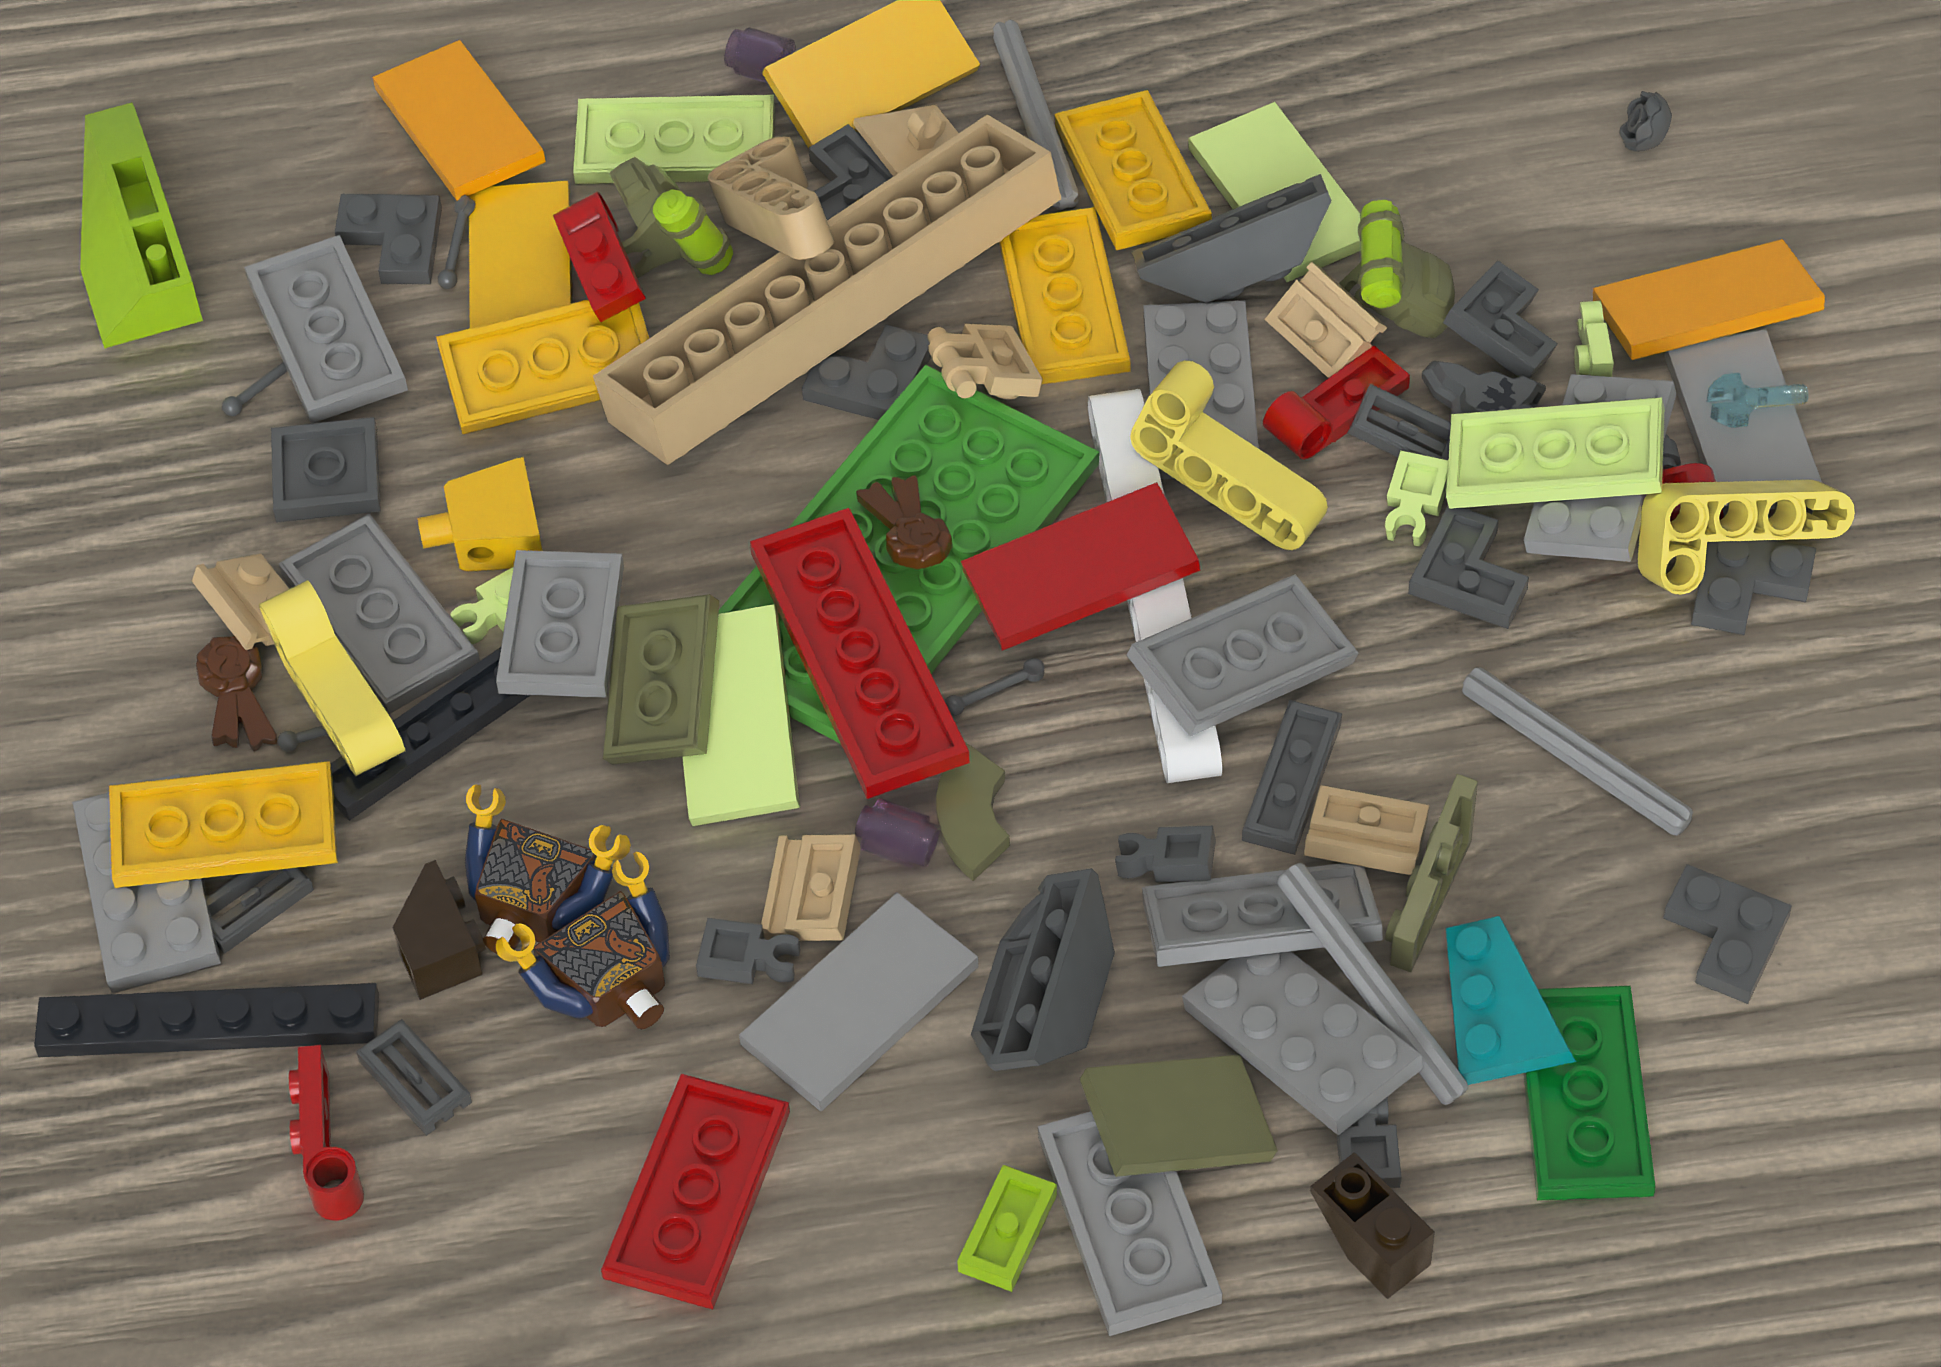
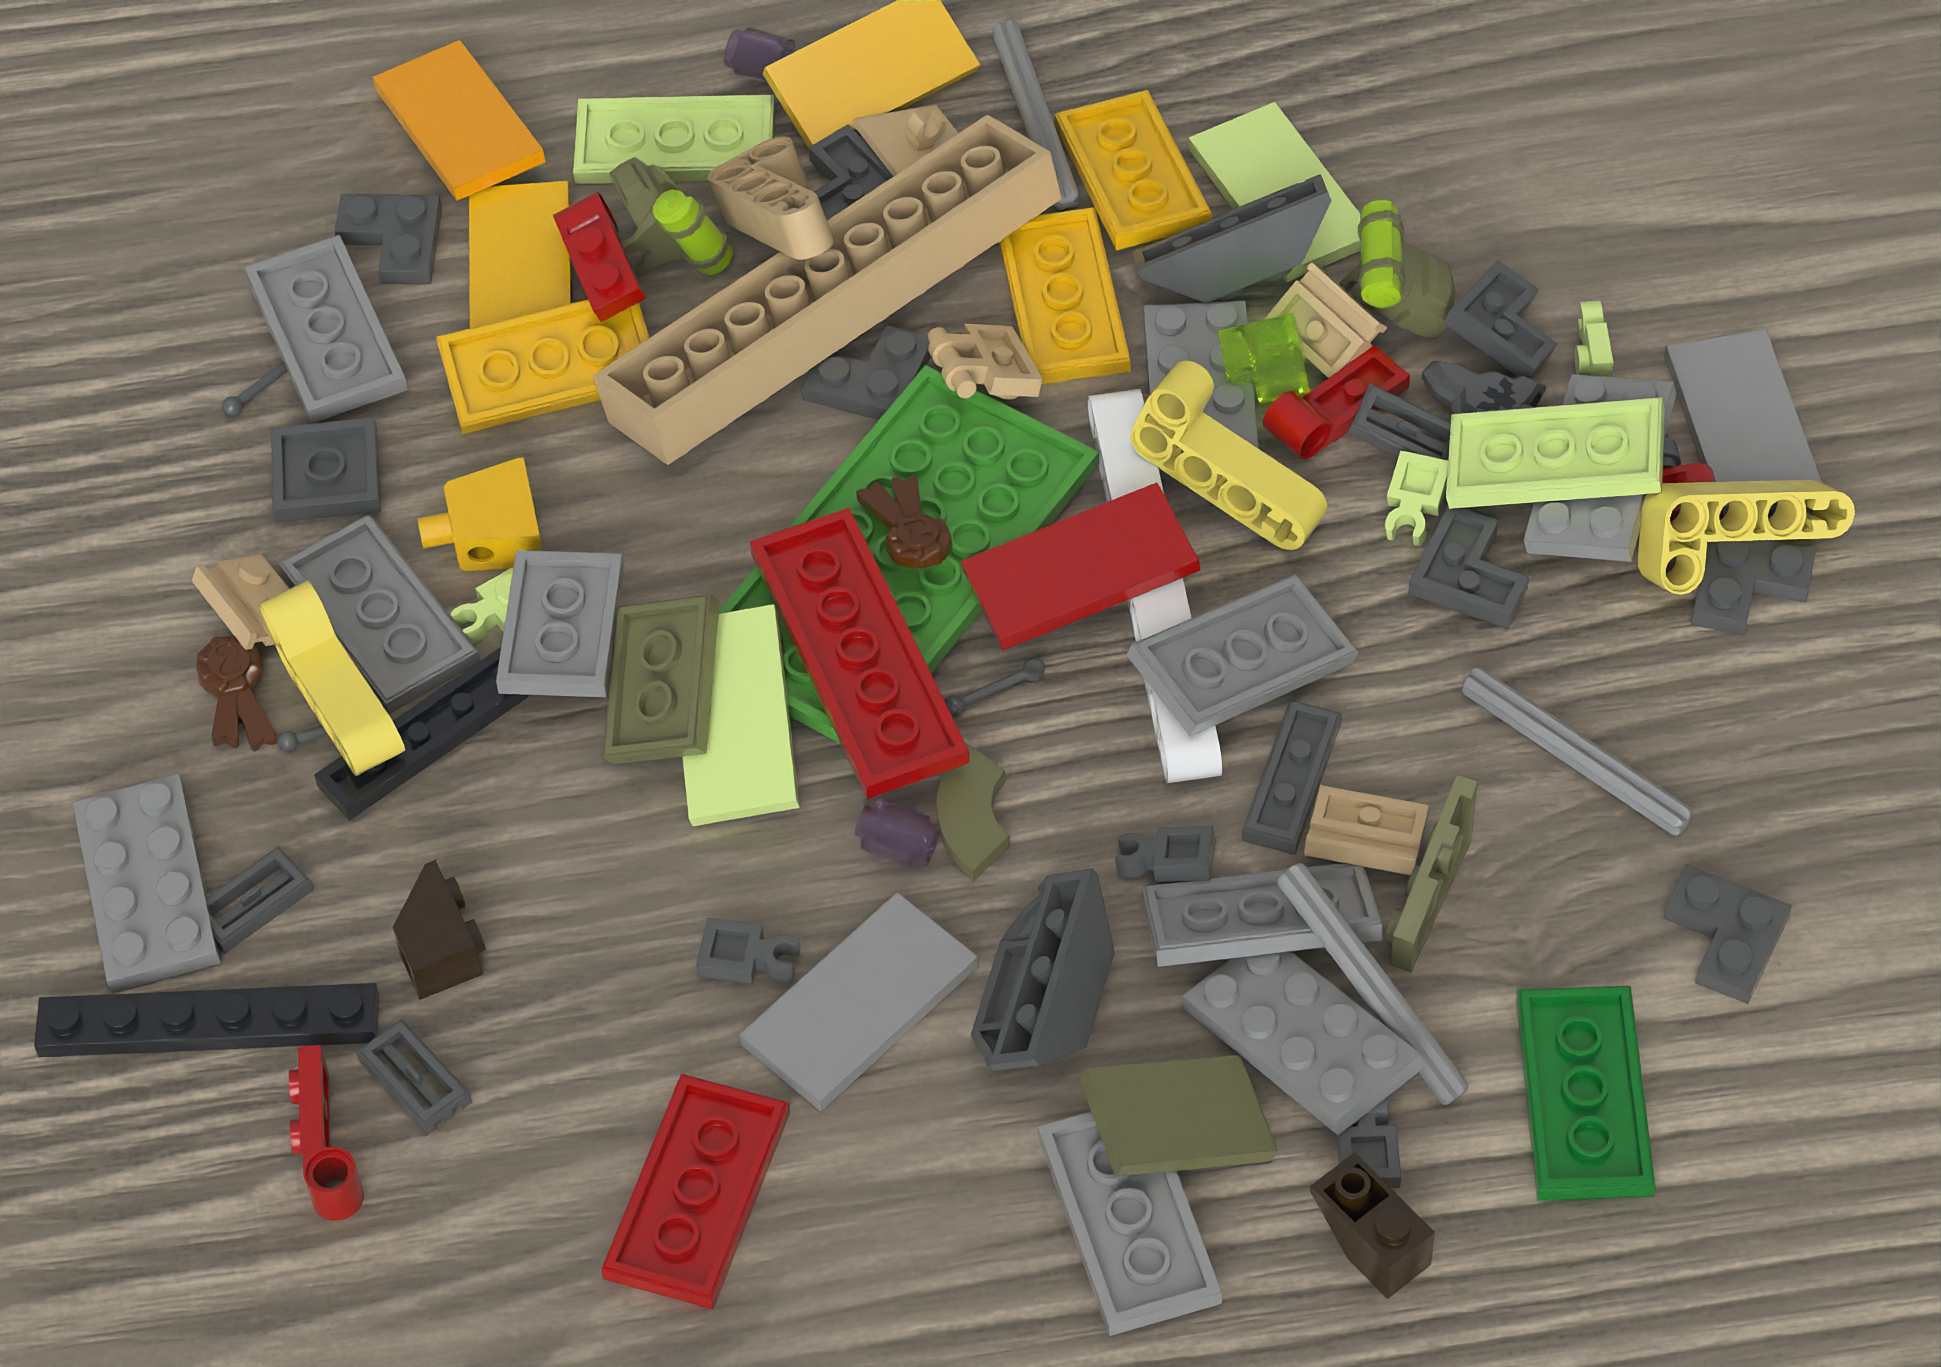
lime wedge [80,102,203,349] -> none
yellow tile [109,761,338,888] -> none
dark grey hinge [438,195,475,289] -> none
torso [465,784,631,954] -> none
torso [496,852,670,1030] -> none
tan plate [761,834,861,941] -> none
lime plate [957,1165,1057,1292] -> none
teal wing [1446,916,1576,1085] -> none
light orange tile [1593,239,1825,360] -> none
dark grey plate [1620,91,1672,152] -> none
clear light blue bar [1706,373,1809,428] -> none
none -> clear neon green brick [1217,313,1311,404]

